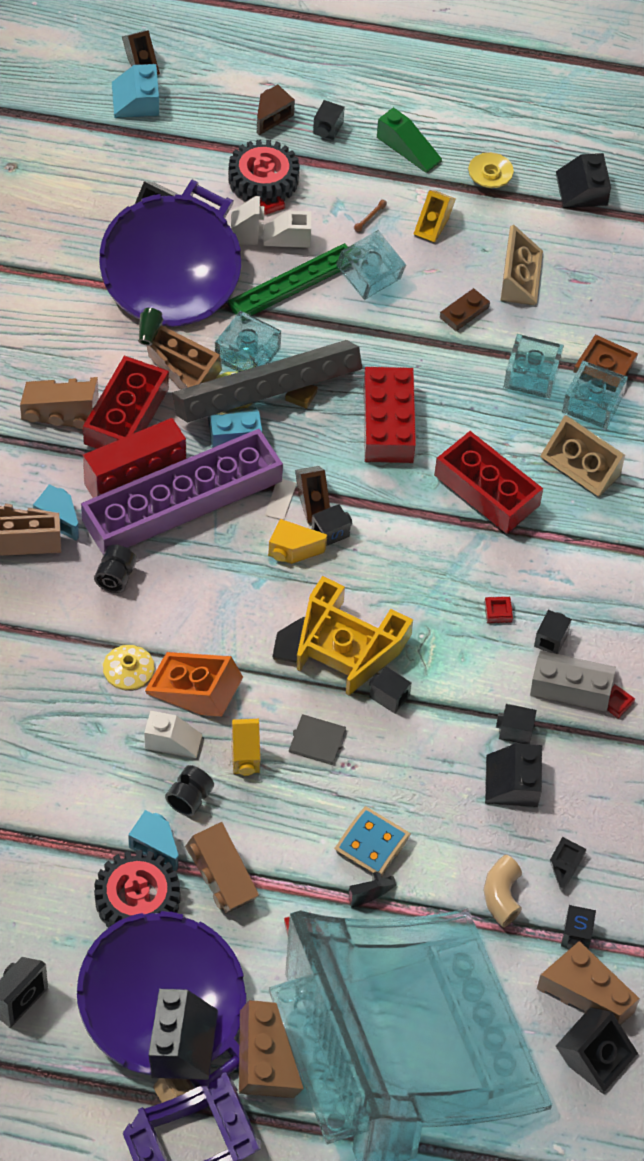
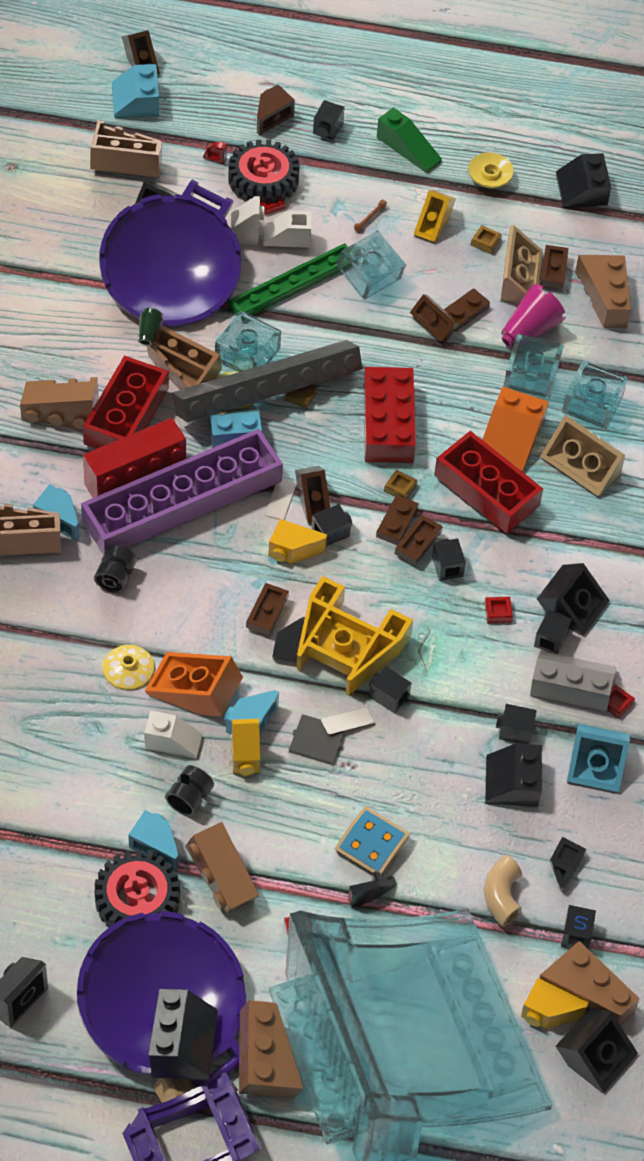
dark orange plate [573,334,638,391] -> none
none -> medium nougat wedge [90,120,162,177]
none -> red tile [203,142,227,164]
none -> medium azure slope [224,690,279,735]
none -> reddish brown plate [246,583,289,636]
none -> white sticker [321,708,374,734]
none -> reddish brown plate [376,495,419,545]
none -> pearl gold tile [384,470,418,499]
none -> reddish brown plate [394,514,443,566]
none -> reddish brown plate [410,294,459,343]
none -> black brick [432,538,466,581]
none -> pearl gold tile [470,225,502,254]
none -> orange slope [482,387,549,472]
none -> dark pink cone [501,284,566,349]
none -> yellow slope [521,978,589,1029]
none -> black slope [537,563,610,635]
none -> reddish brown plate [540,245,569,289]
none -> medium azure slope [567,724,630,792]
none -> medium nougat wedge [575,255,631,328]

